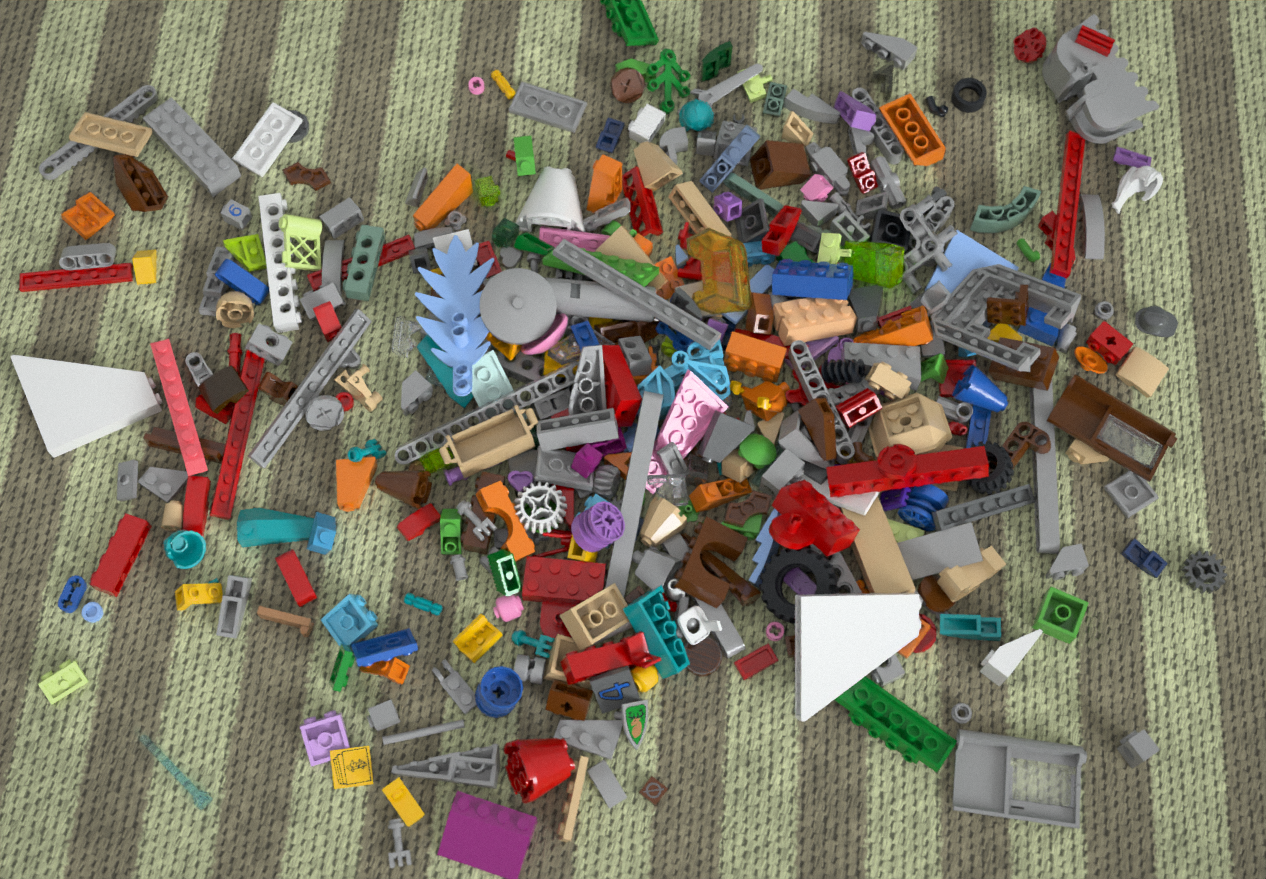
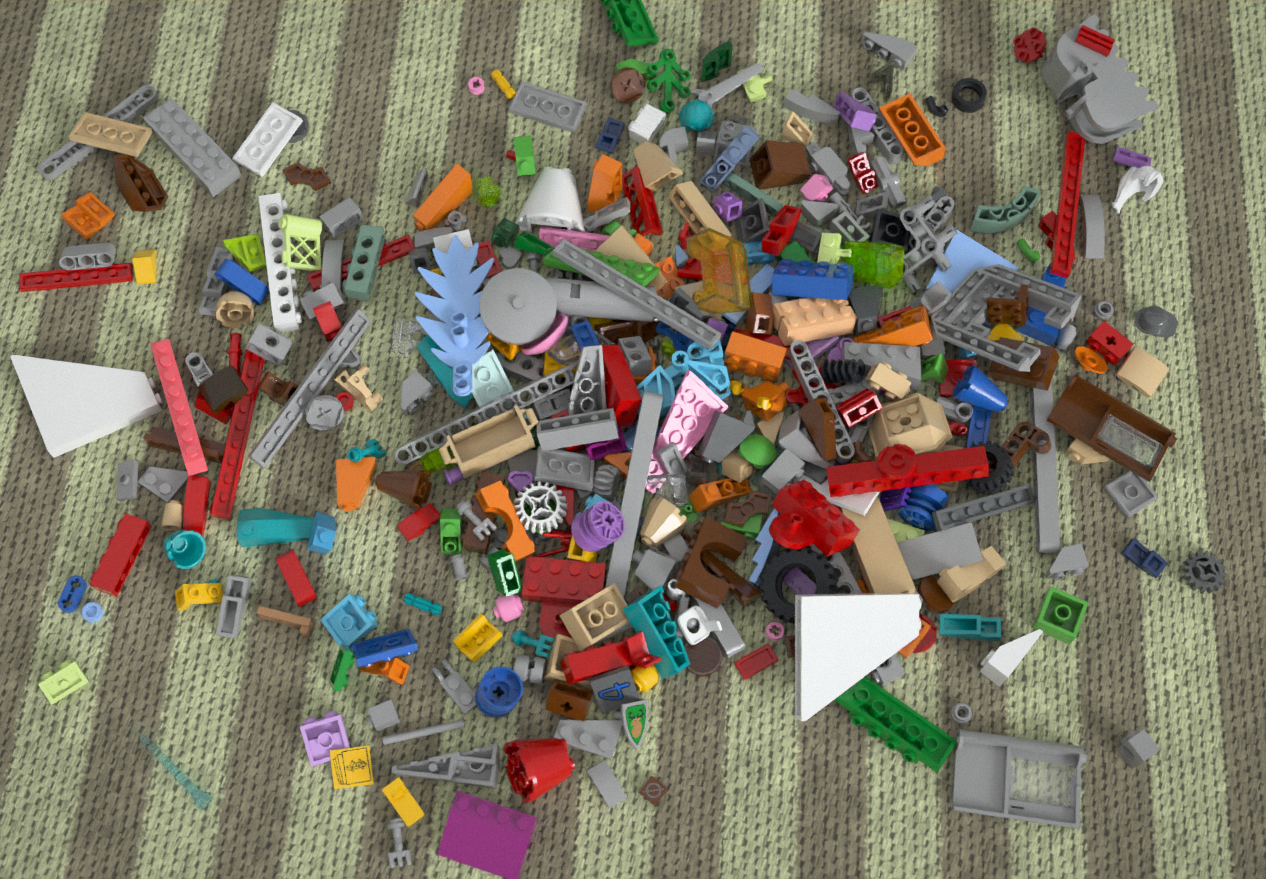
light grey brick [221,199,253,231] -> none
tan plate [557,756,589,842] -> none
magenta brick [571,443,603,479] -> none
sand green slope [763,82,787,117] -> none

